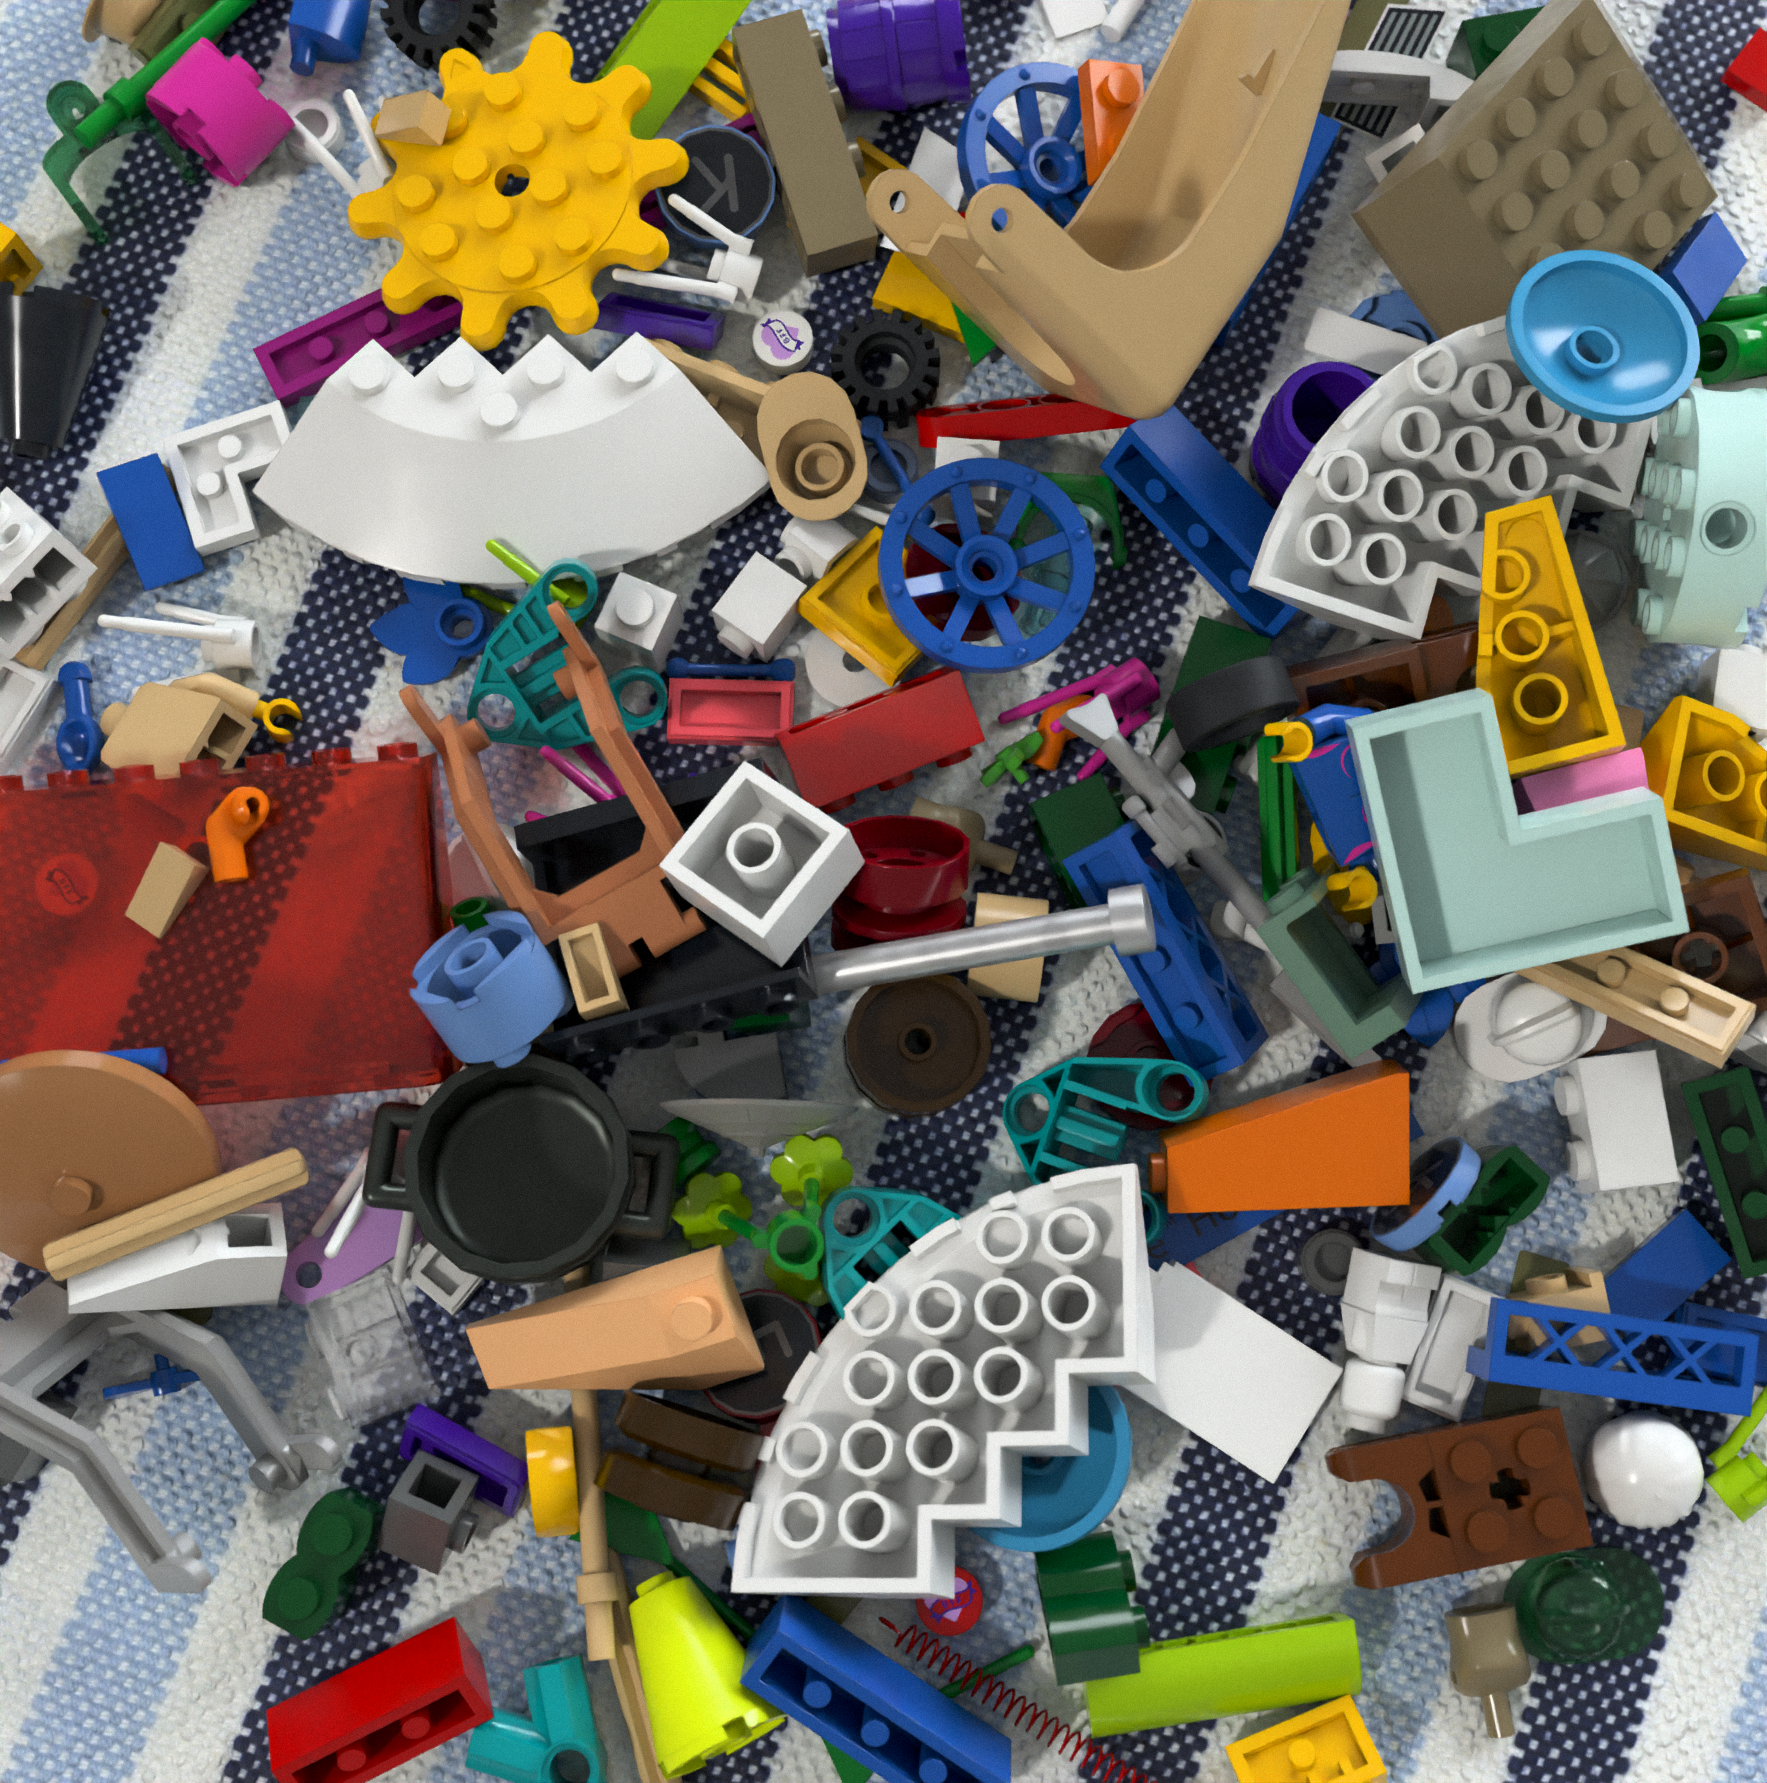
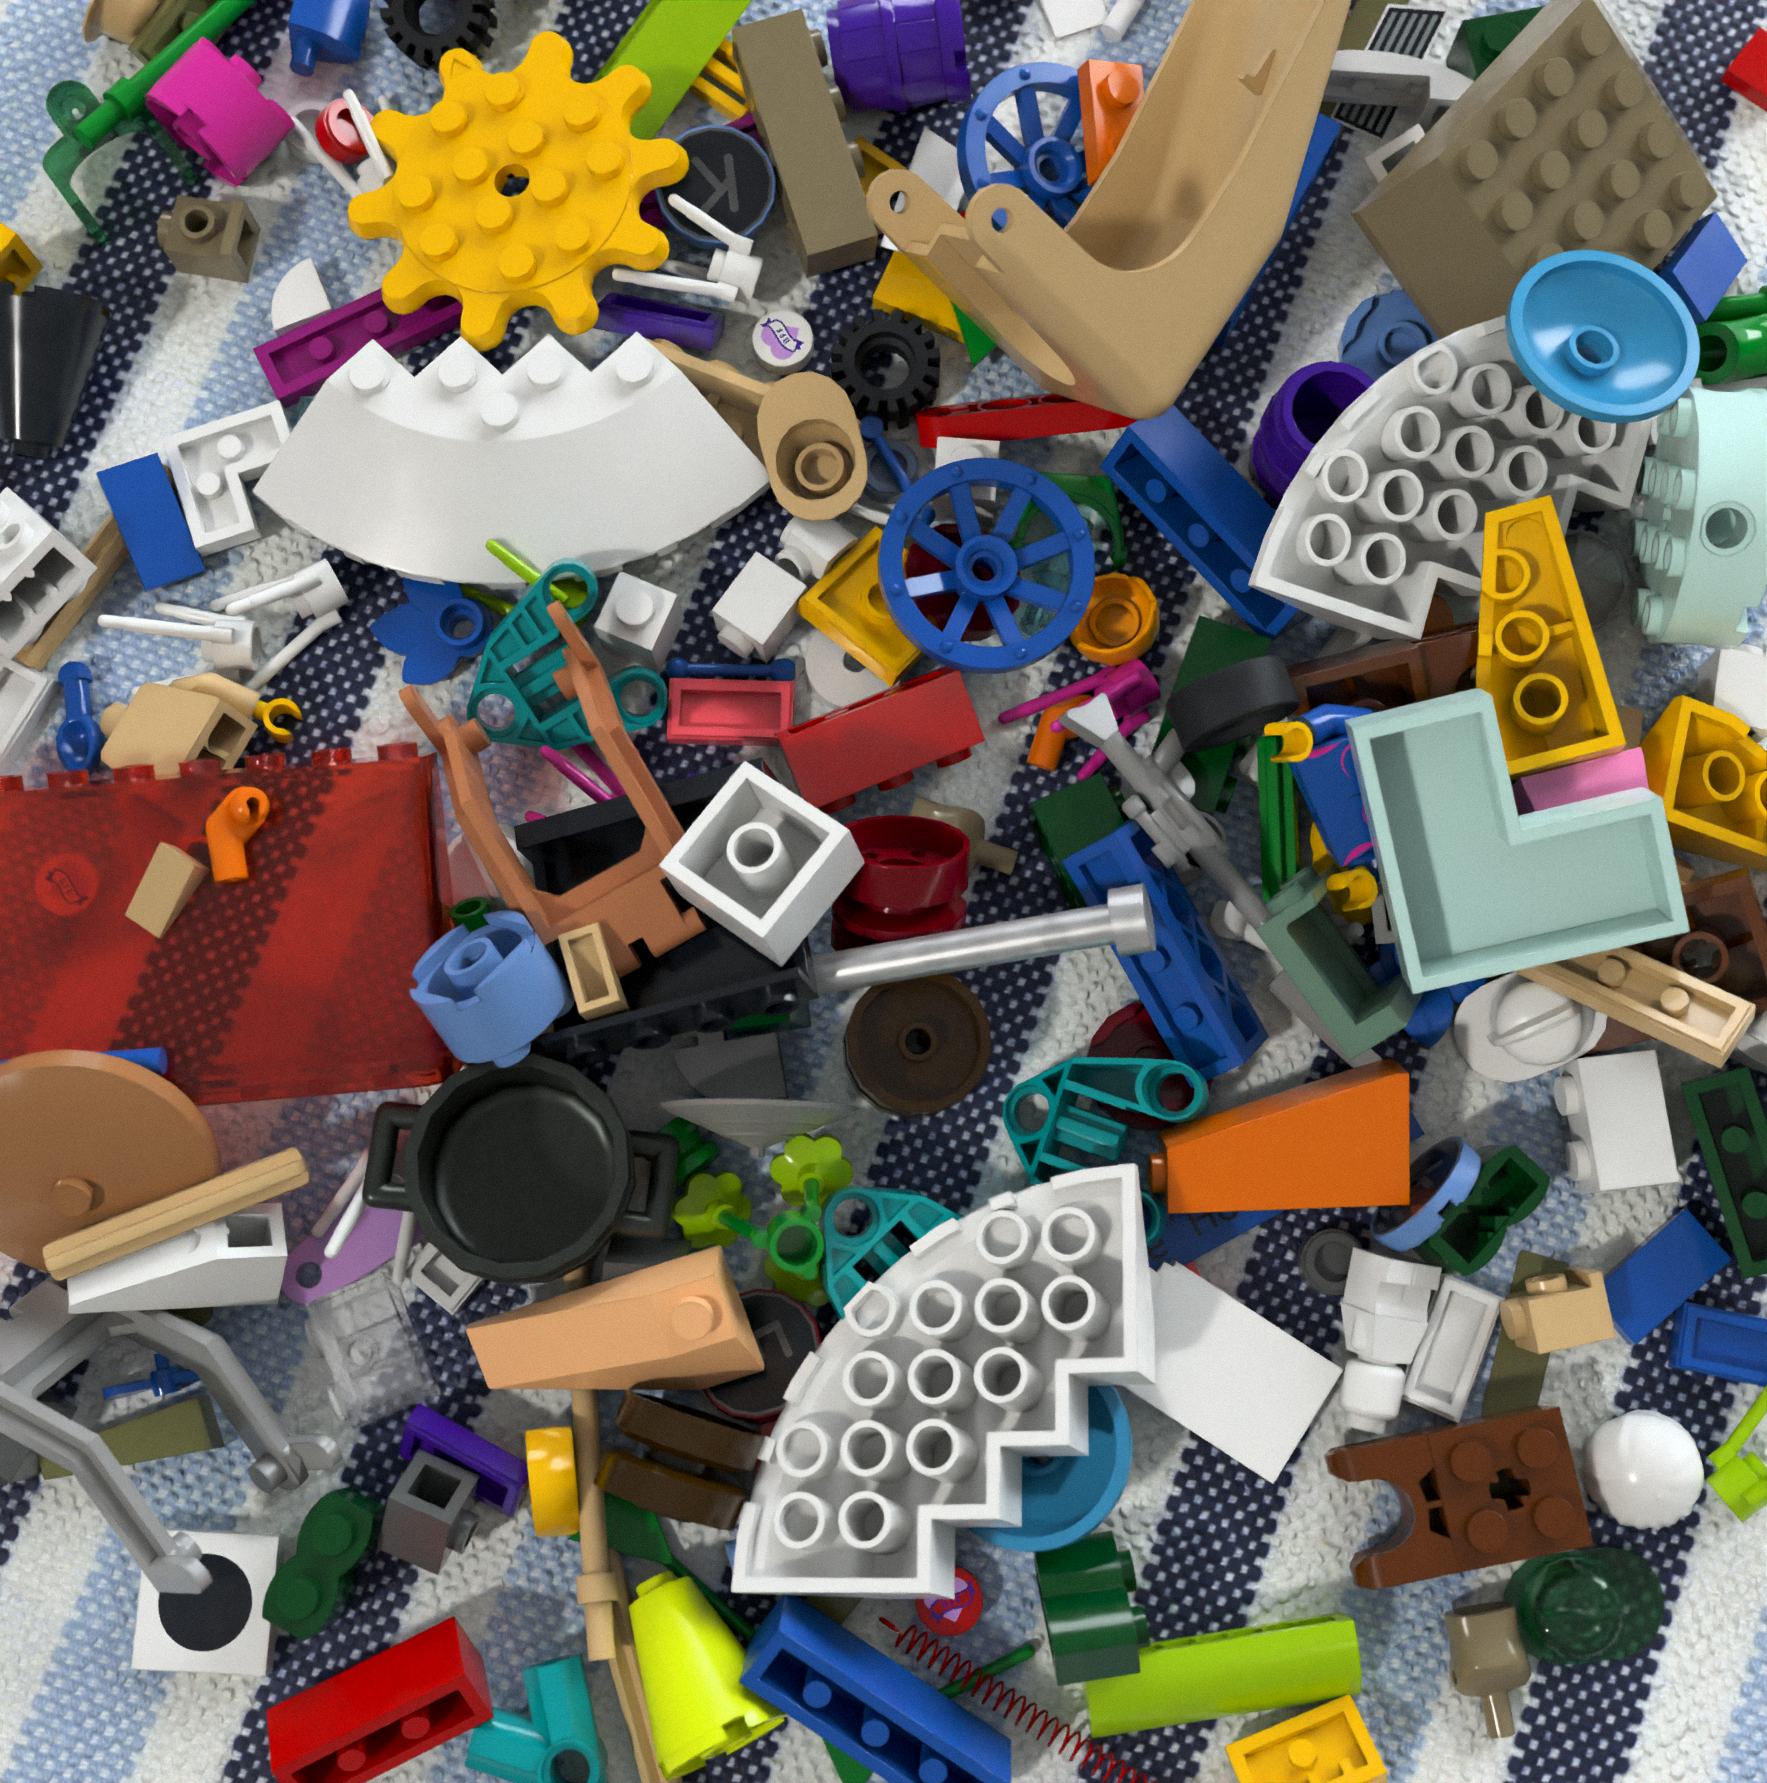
tan piece [374,89,451,147] -> none
tan piece [967,892,1049,1003] -> none
bright green plant [979,731,1044,788] -> none
white sticker [1303,307,1428,375] -> none
blue fence [1465,1297,1759,1417] -> none
none -> olive piece [37,1395,225,1480]
none -> white tile [131,1528,286,1676]
none -> dark tan brick [157,195,261,283]
none -> white plant [209,558,350,691]
none -> white tile [271,257,333,337]
none -> red tile [315,98,373,164]
none -> light orange hair [1069,573,1161,667]

